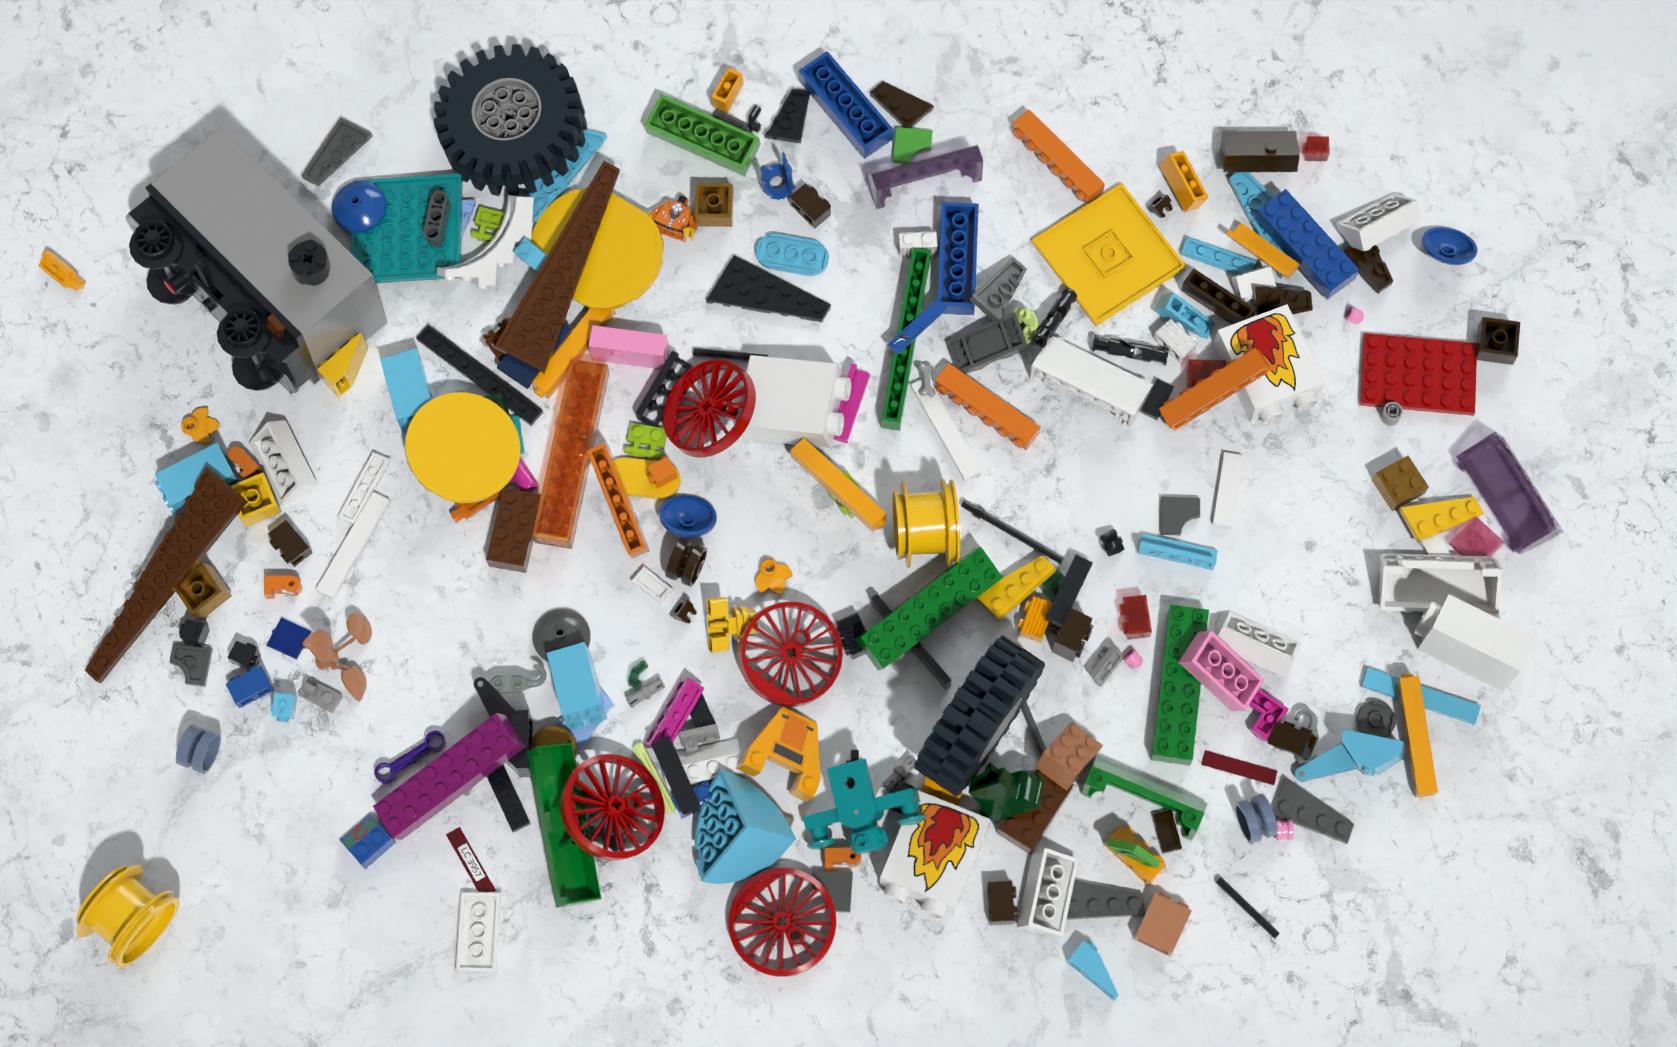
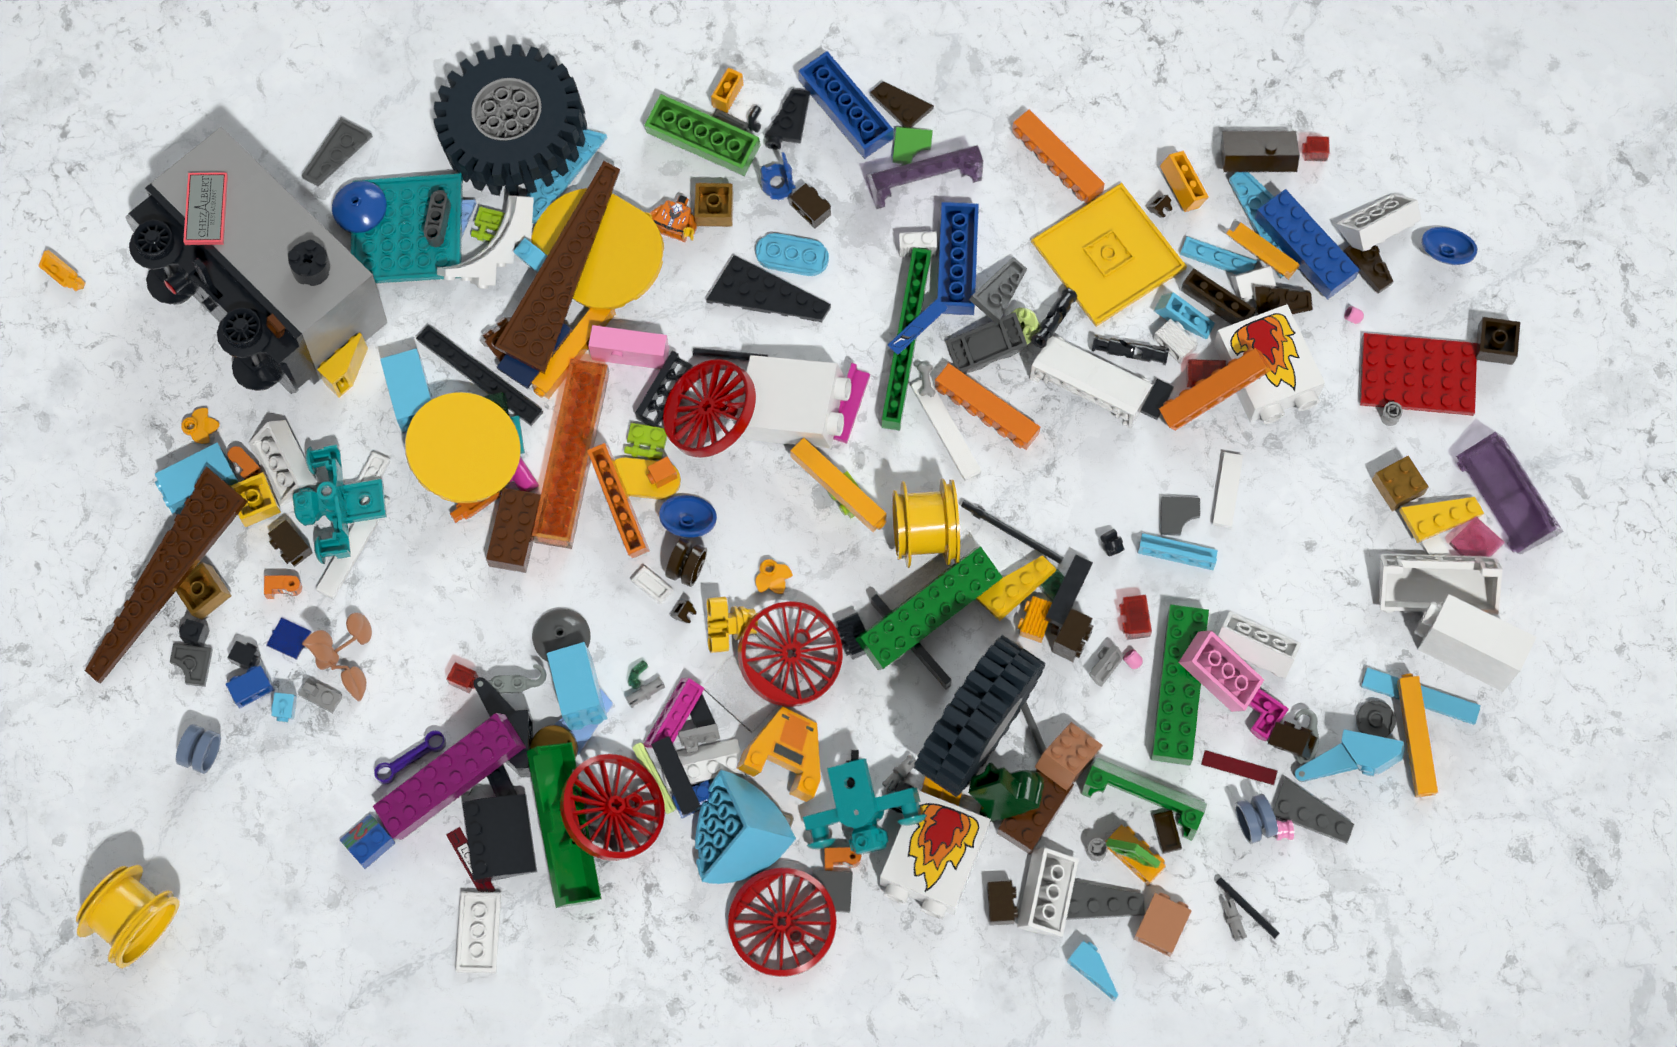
none -> light grey tile [184,173,228,245]
none -> teal piece [293,445,387,564]
none -> clear red brick [446,662,478,694]
none -> black slope [463,794,537,883]
none -> clear piece [703,634,804,733]
none -> black bush [765,134,783,150]
none -> light grey wheel [1086,838,1108,861]
none -> light grey pin [1222,899,1247,941]

